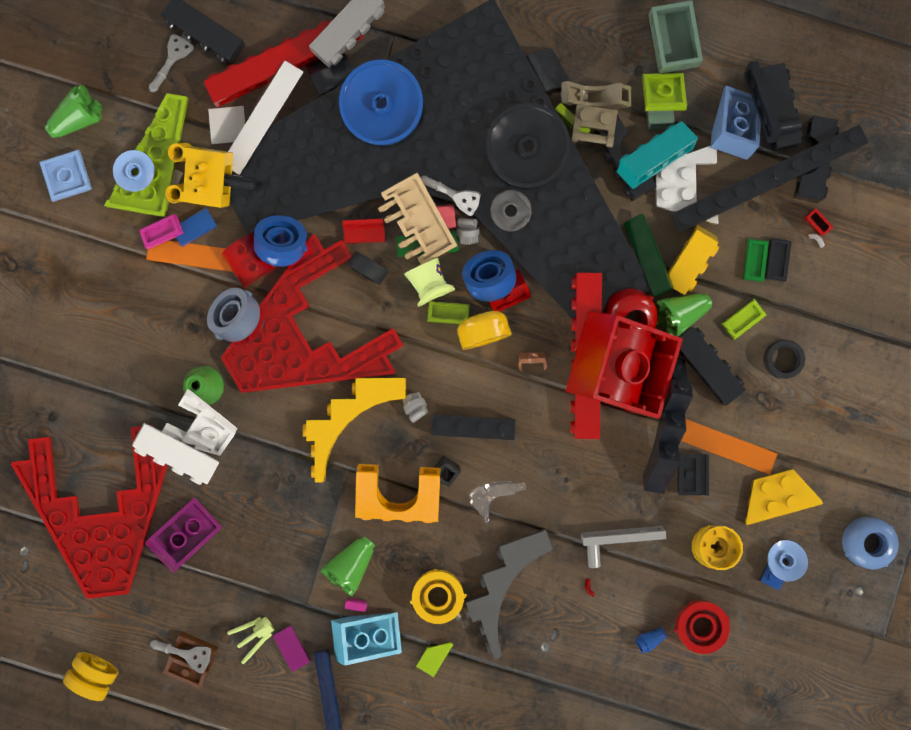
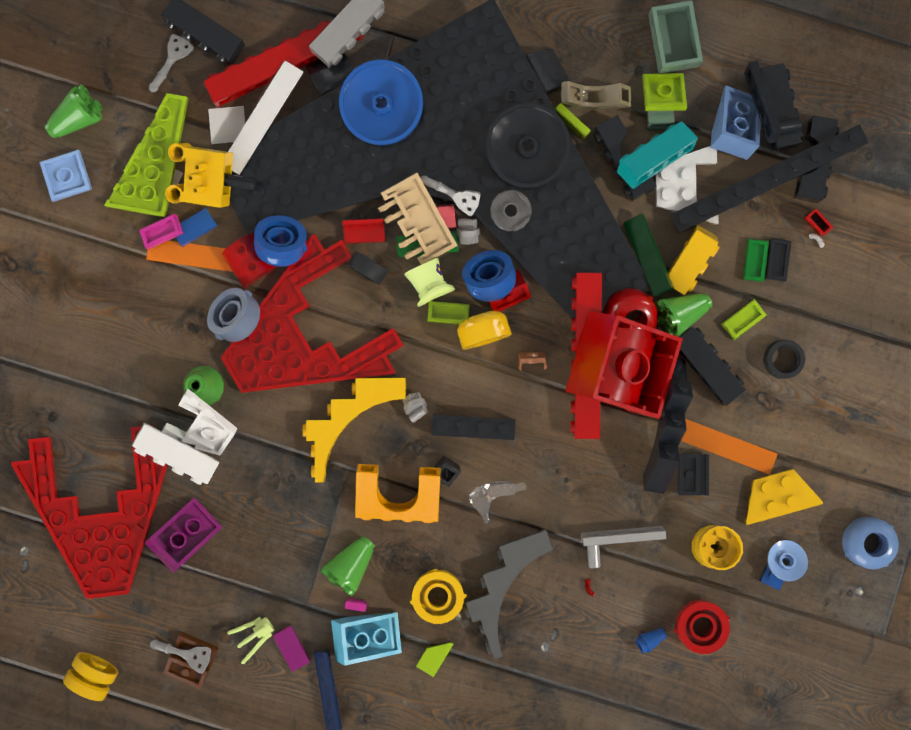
light blue dish [113,150,155,192] -> none
dark tan plate [571,104,618,147] -> none

